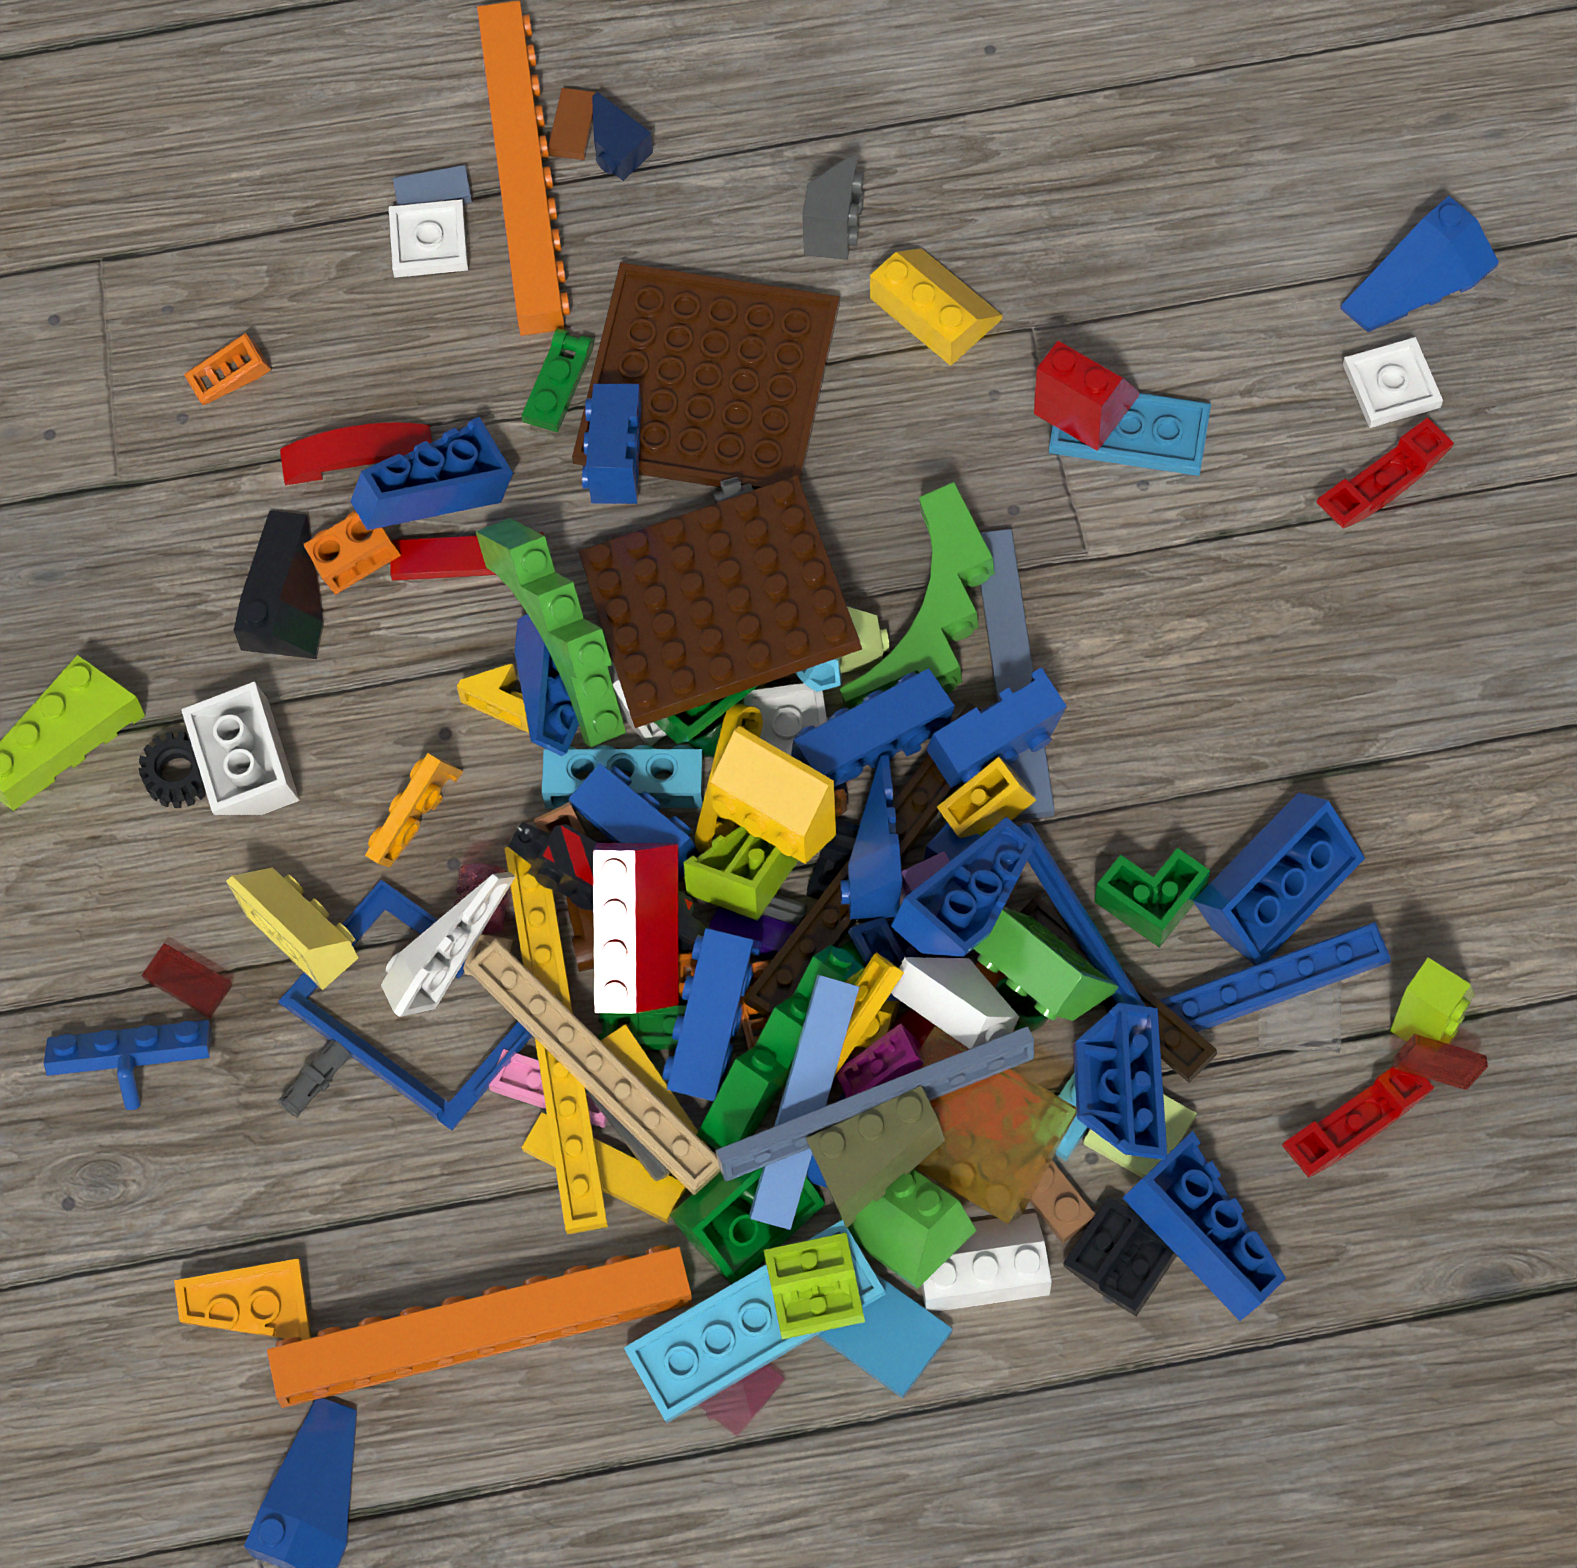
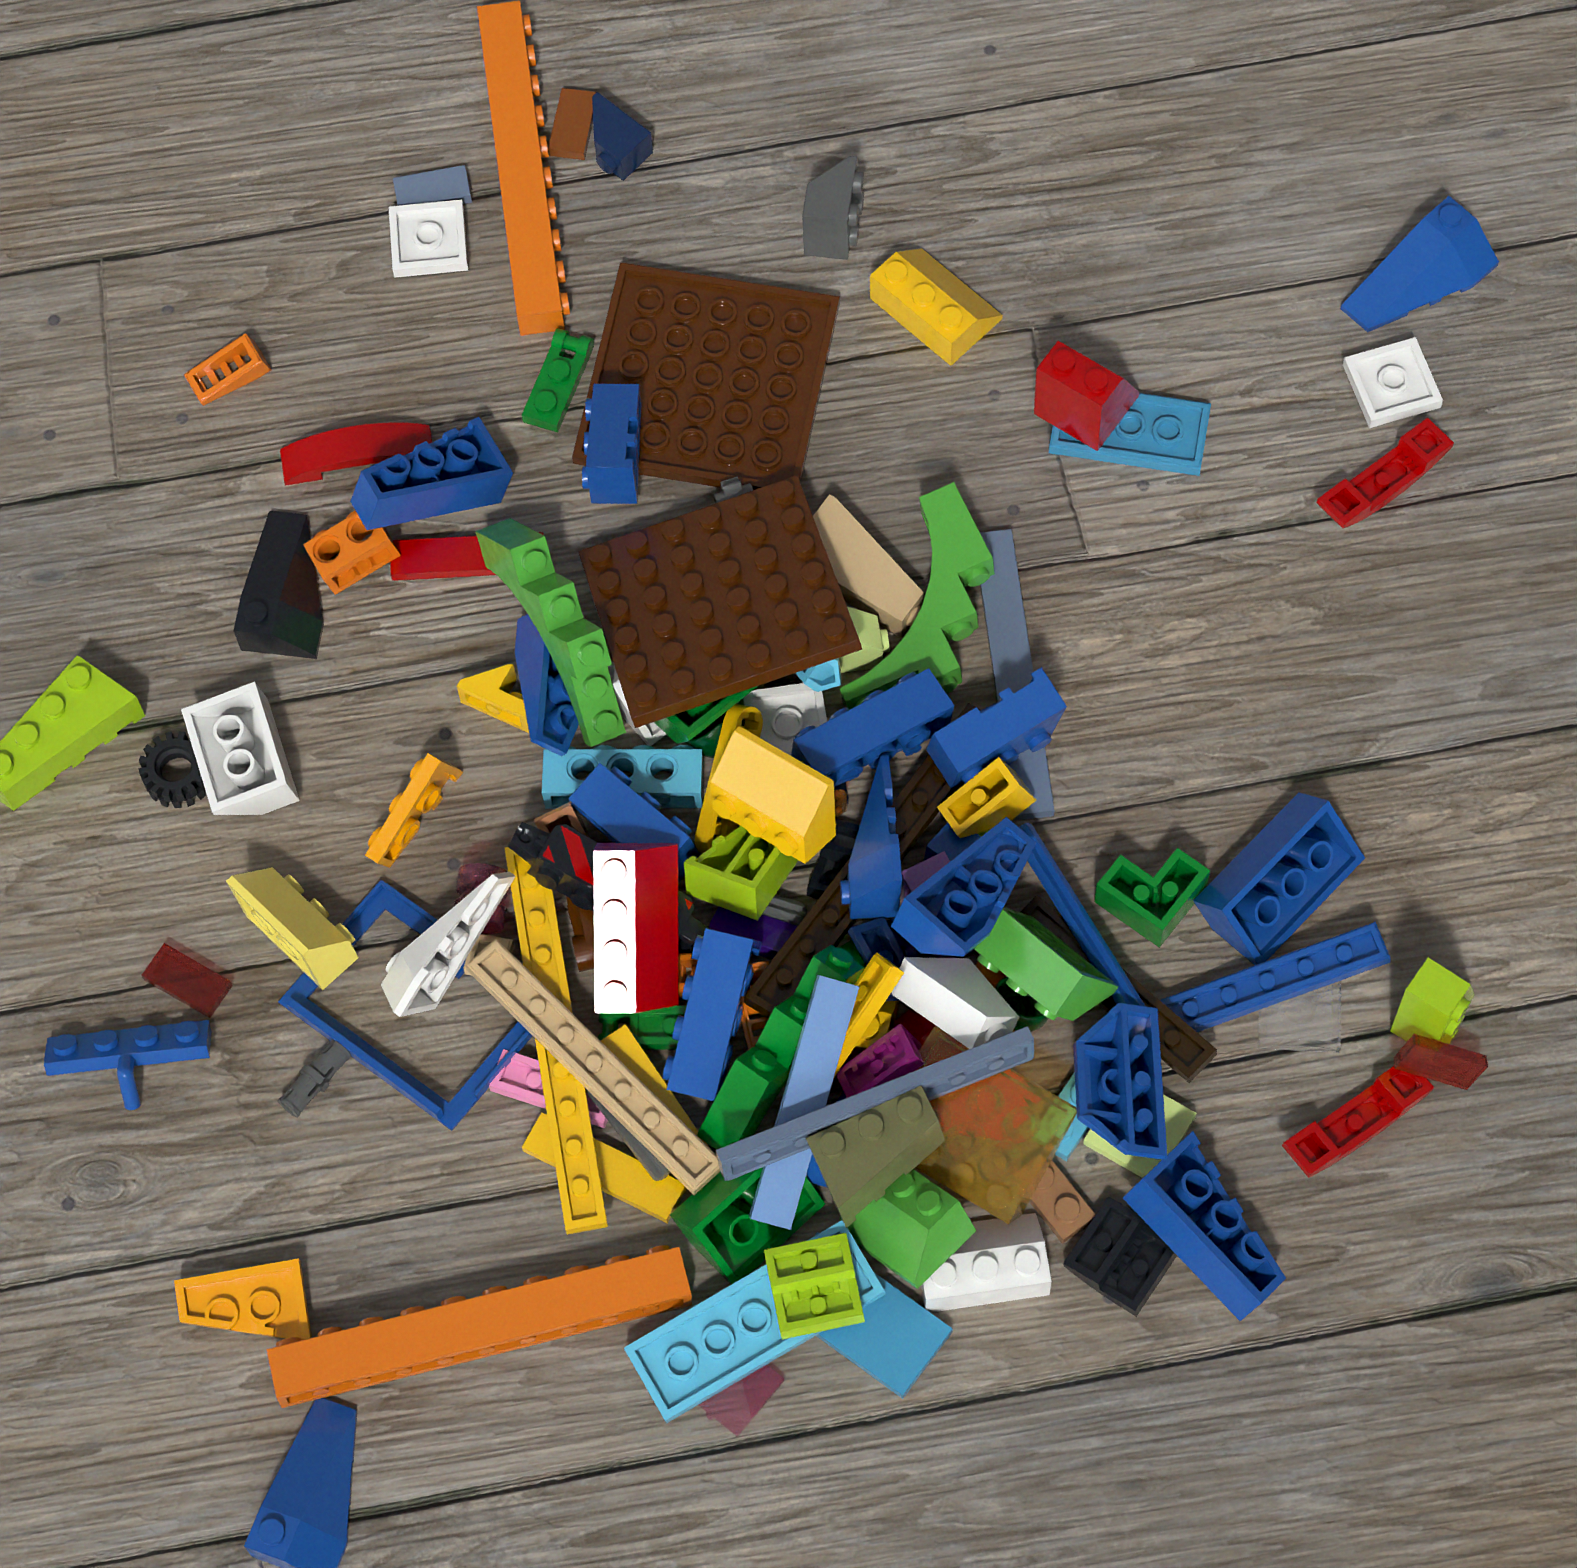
none -> tan slope [813,494,924,638]

